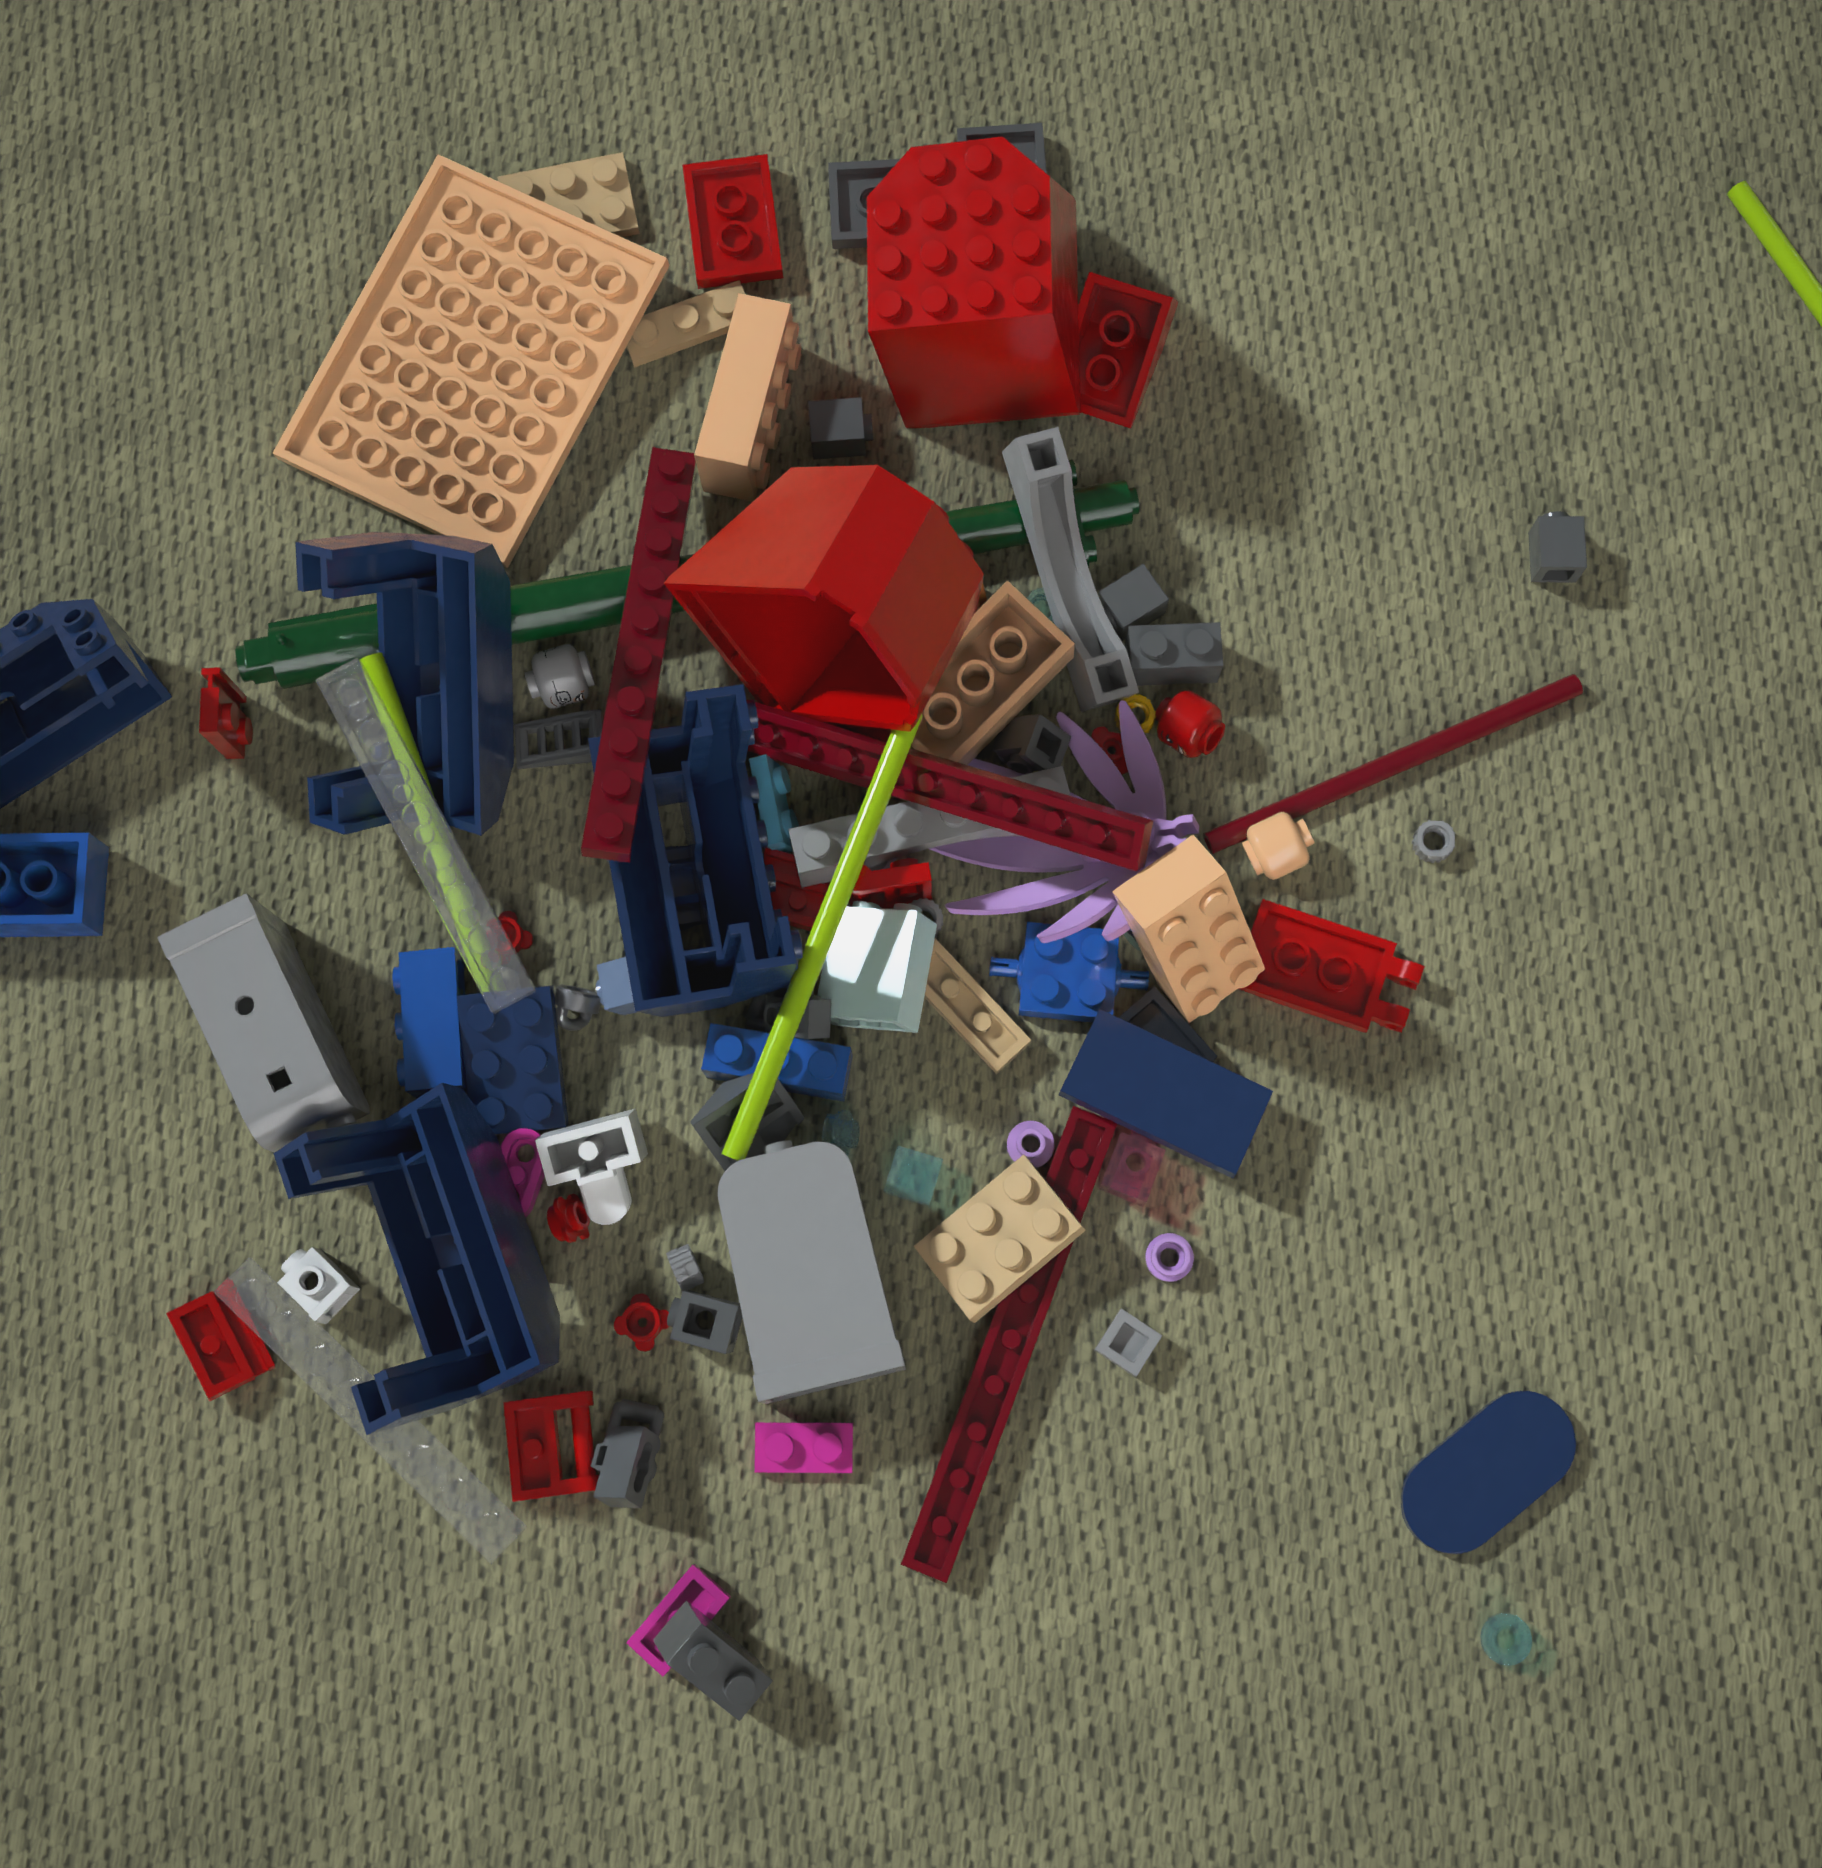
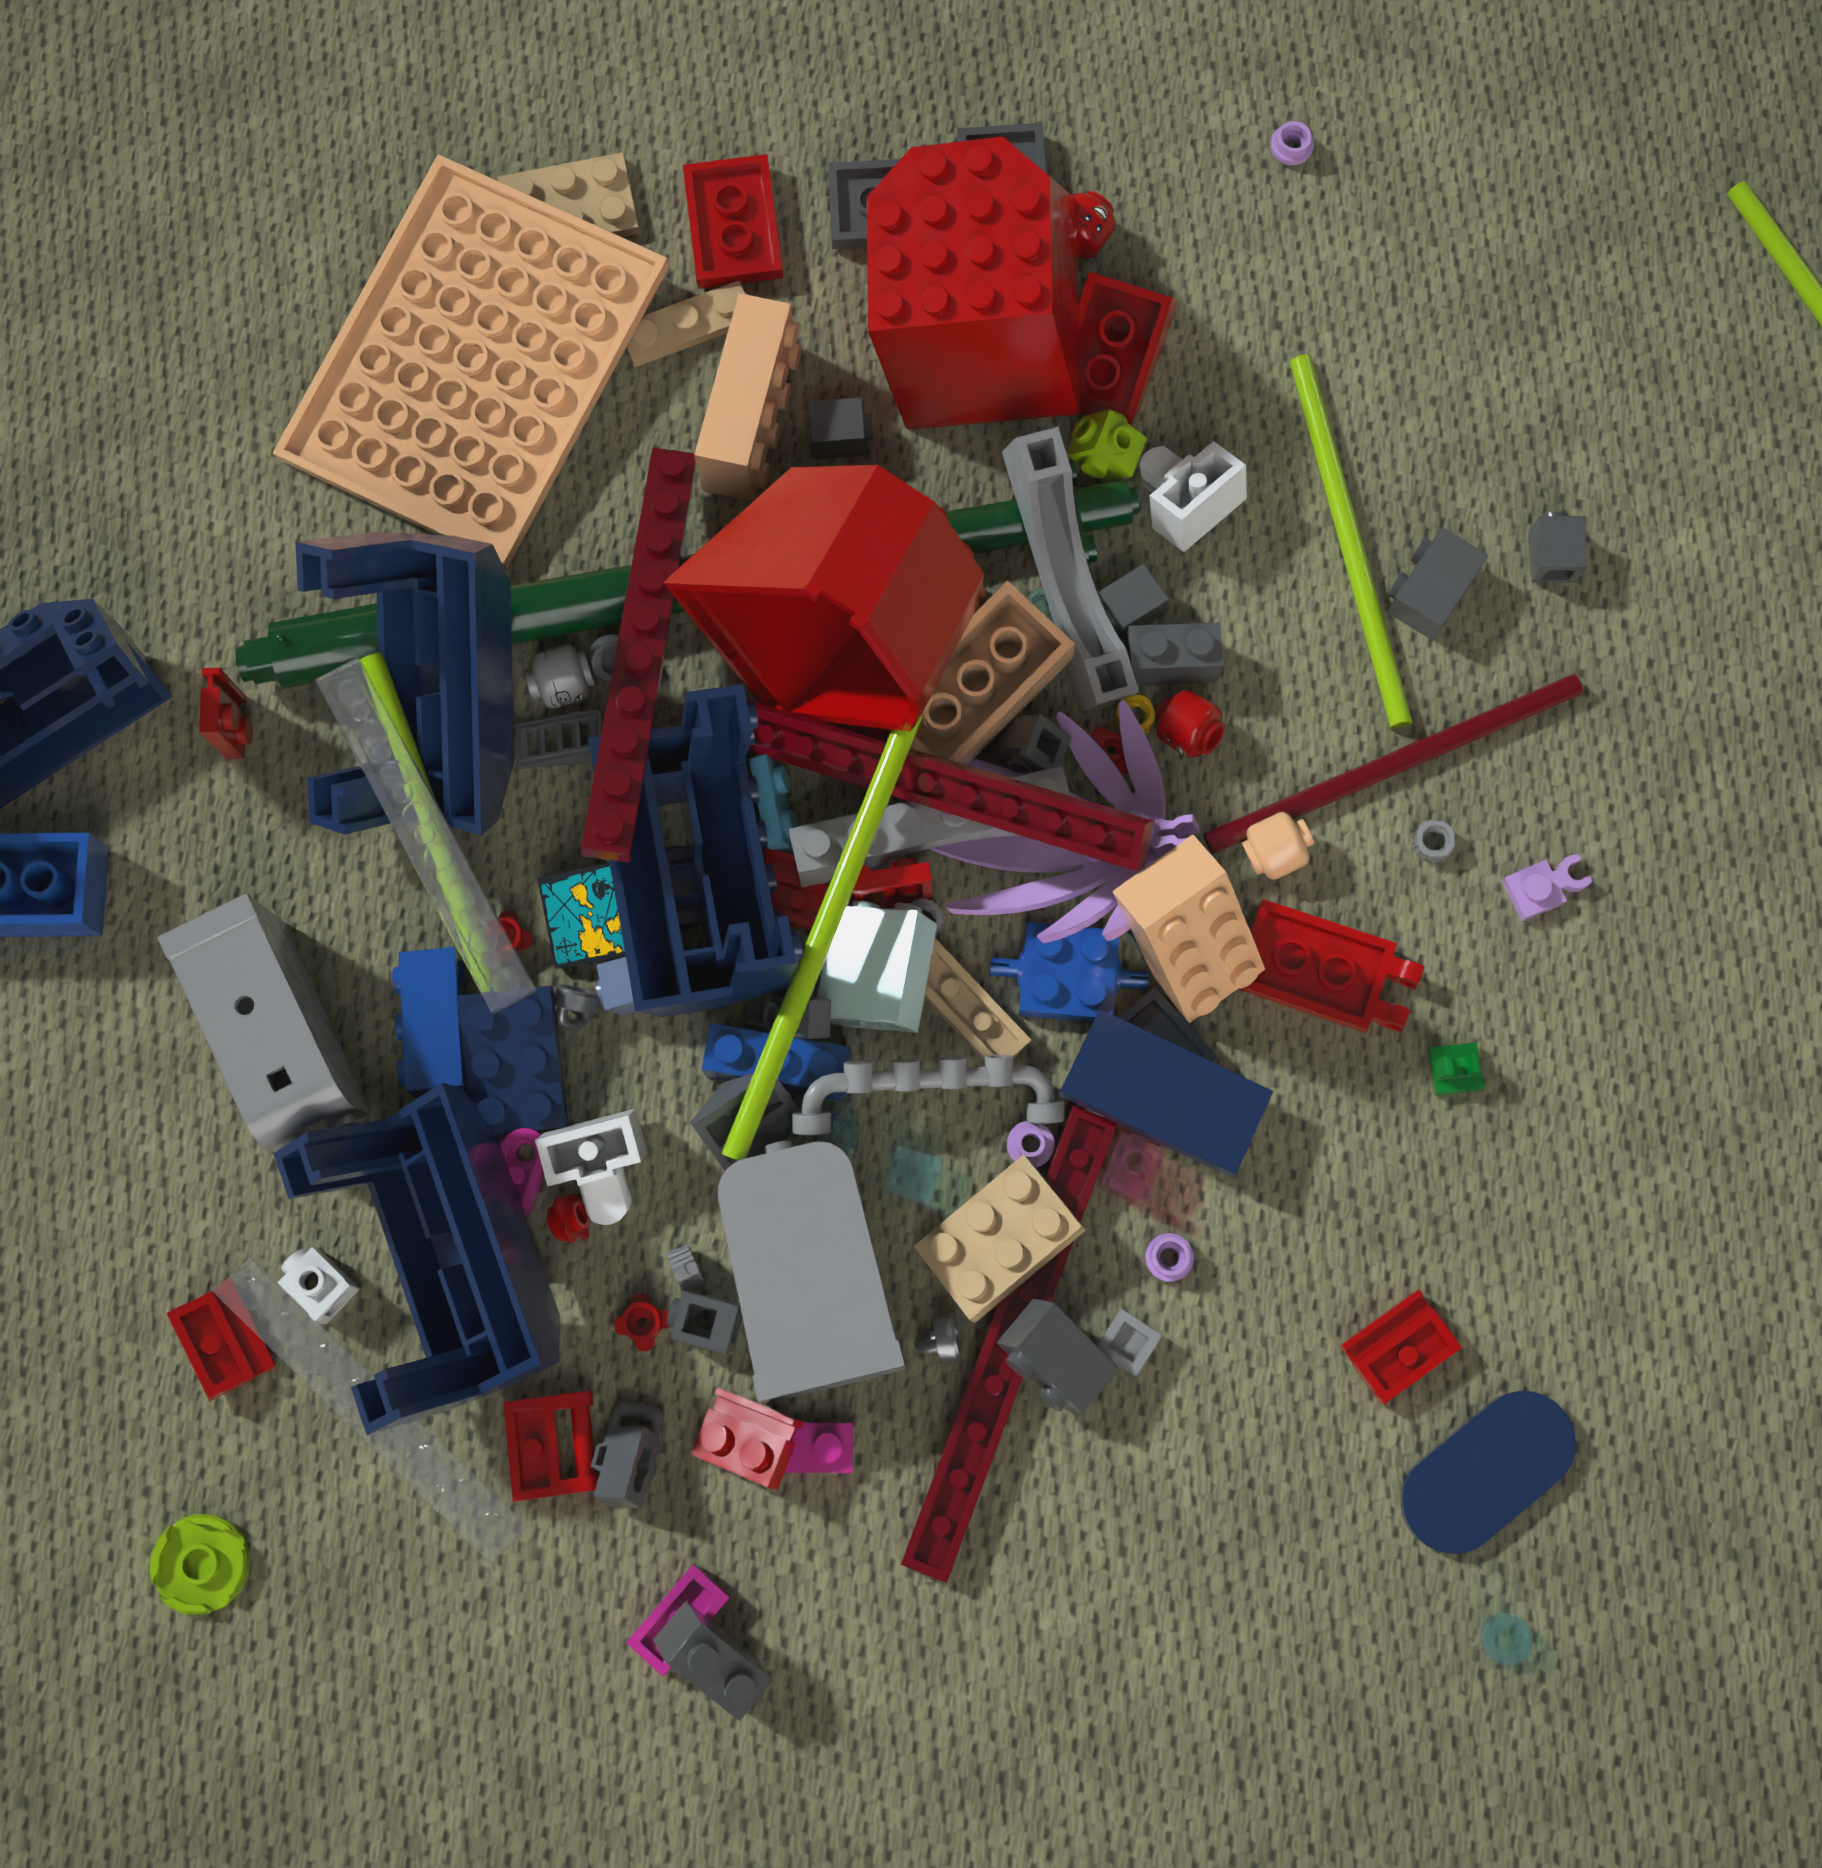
none -> lime tile [149,1514,251,1615]
none -> tile [537,863,625,969]
none -> flat silver tile [588,634,619,682]
none -> plate [690,1387,804,1490]
none -> light grey bar [792,1055,1065,1135]
none -> flat silver tile [914,1313,961,1364]
none -> dark grey brick [997,1299,1119,1414]
none -> lime brick [1067,410,1147,482]
none -> red head [1072,191,1116,259]
none -> white brick [1139,441,1247,552]
none -> lavender plate [1270,121,1314,165]
none -> lime piece [1290,354,1413,729]
none -> red plate [1339,1289,1462,1405]
none -> dark grey brick [1387,527,1489,641]
none -> green tile [1427,1042,1484,1096]
none -> lavender plate [1501,854,1592,922]

